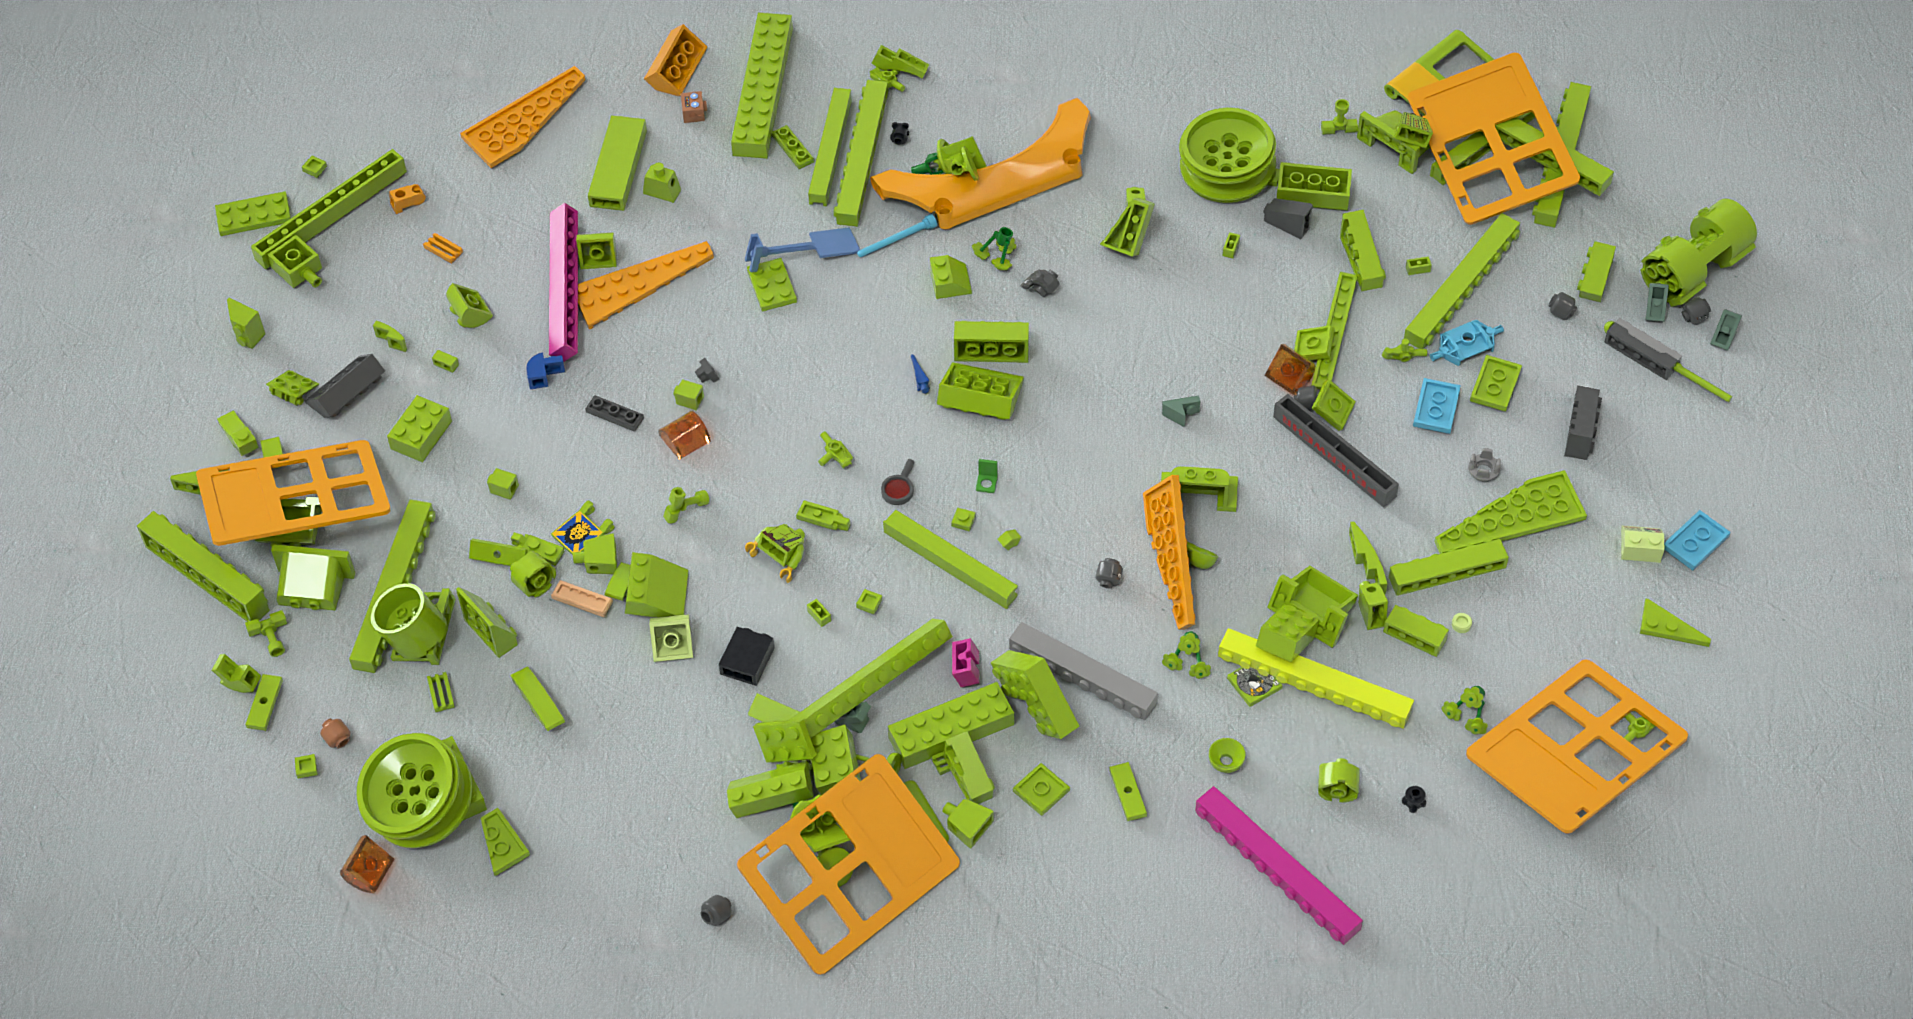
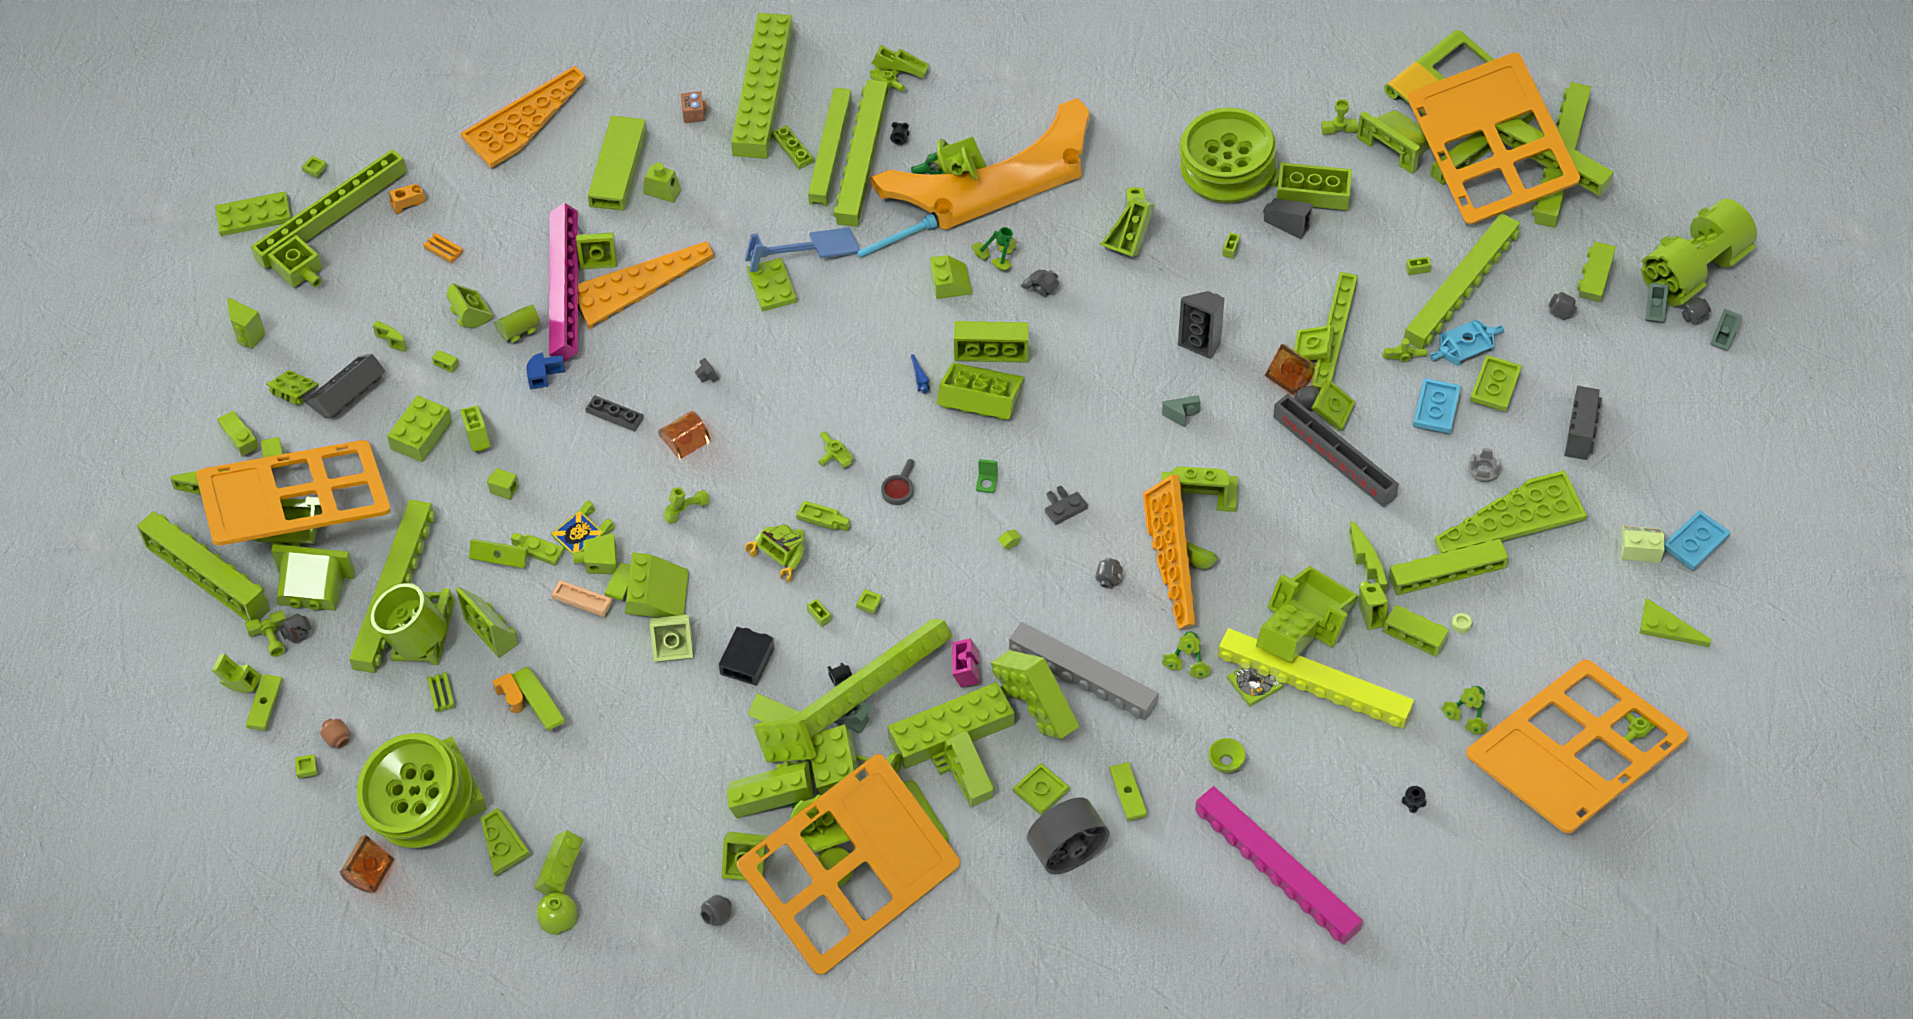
lime brick [510,551,556,597] -> none
light orange slope [644,24,707,96] -> none
lime brick [673,379,704,411] -> none
lime tile [883,510,1018,610] -> none
lime torso [942,799,994,849] -> none
lime plate [951,507,976,532] -> none
lime brick [1318,758,1360,803] -> none
lime wedge [1340,209,1386,292] -> none
lime torso [1394,112,1433,148] -> none
piece [1604,318,1733,403] -> none
none -> dark grey head [280,614,311,643]
none -> lime slope [460,405,491,452]
none -> light orange leg [492,672,525,713]
none -> lime brick [493,304,540,343]
none -> lime brick [534,830,584,895]
none -> lime cylinder [536,892,578,935]
none -> lime slope [721,831,768,880]
none -> black brick [827,663,852,687]
none -> dark grey wheel [1027,797,1110,874]
none -> dark grey hinge [1045,486,1088,526]
none -> dark grey slope [1178,291,1225,359]

